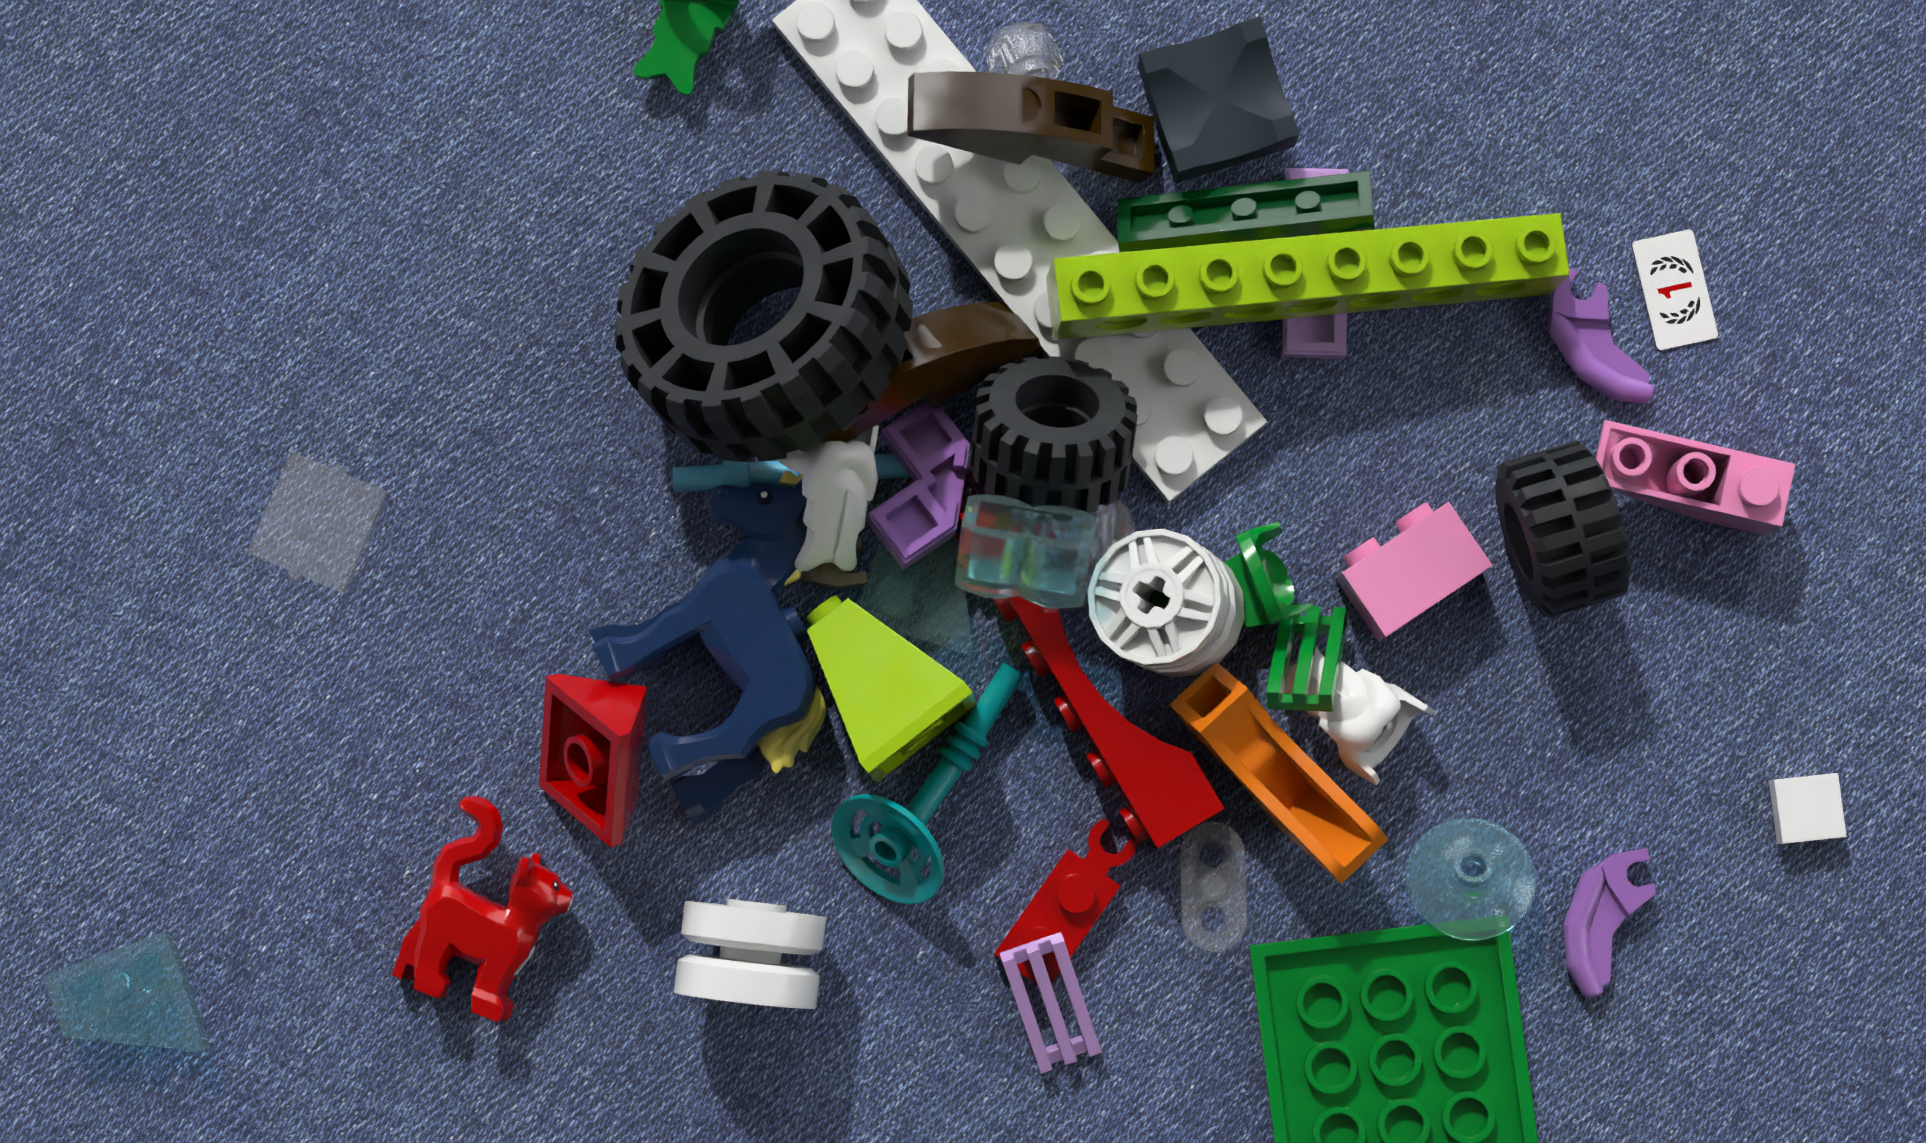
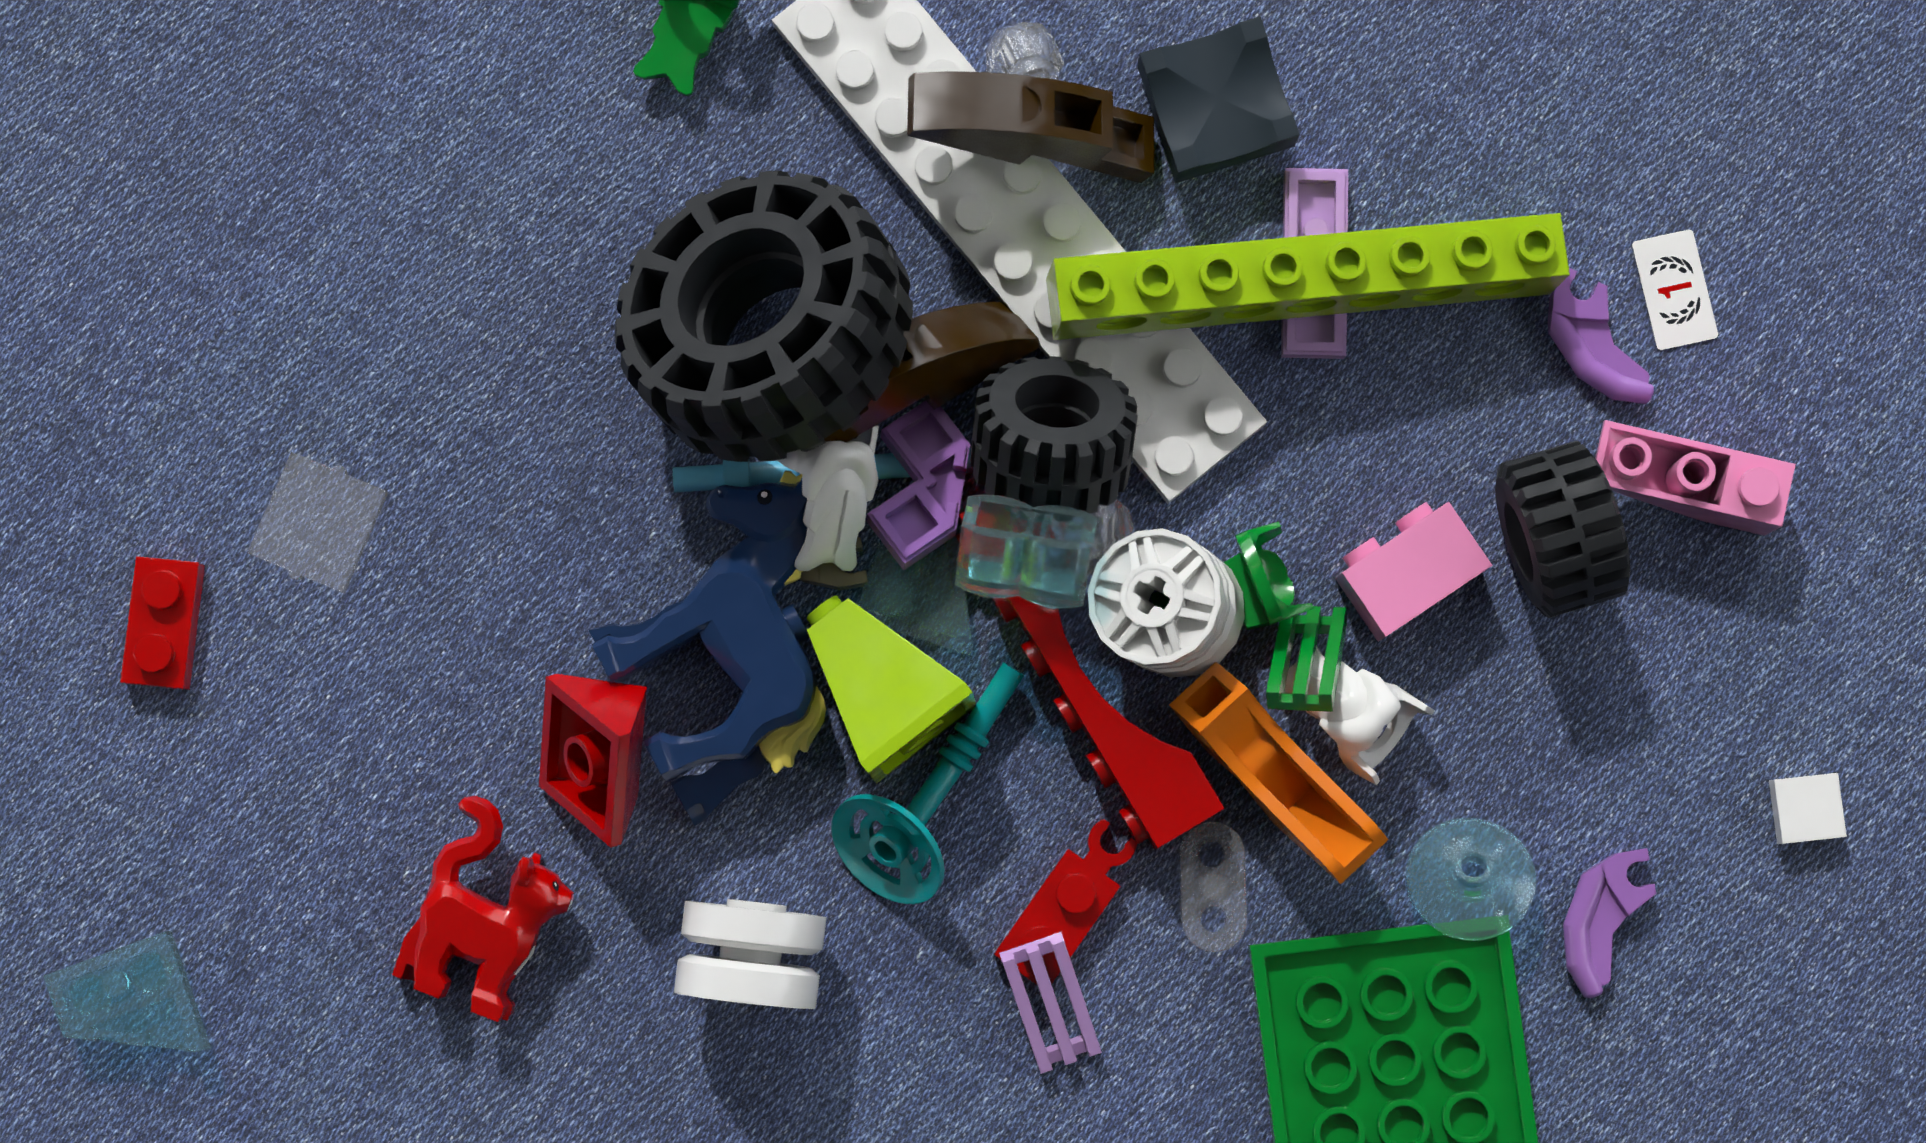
dark green plate [1117,171,1375,253] -> none
none -> red plate [120,556,205,690]

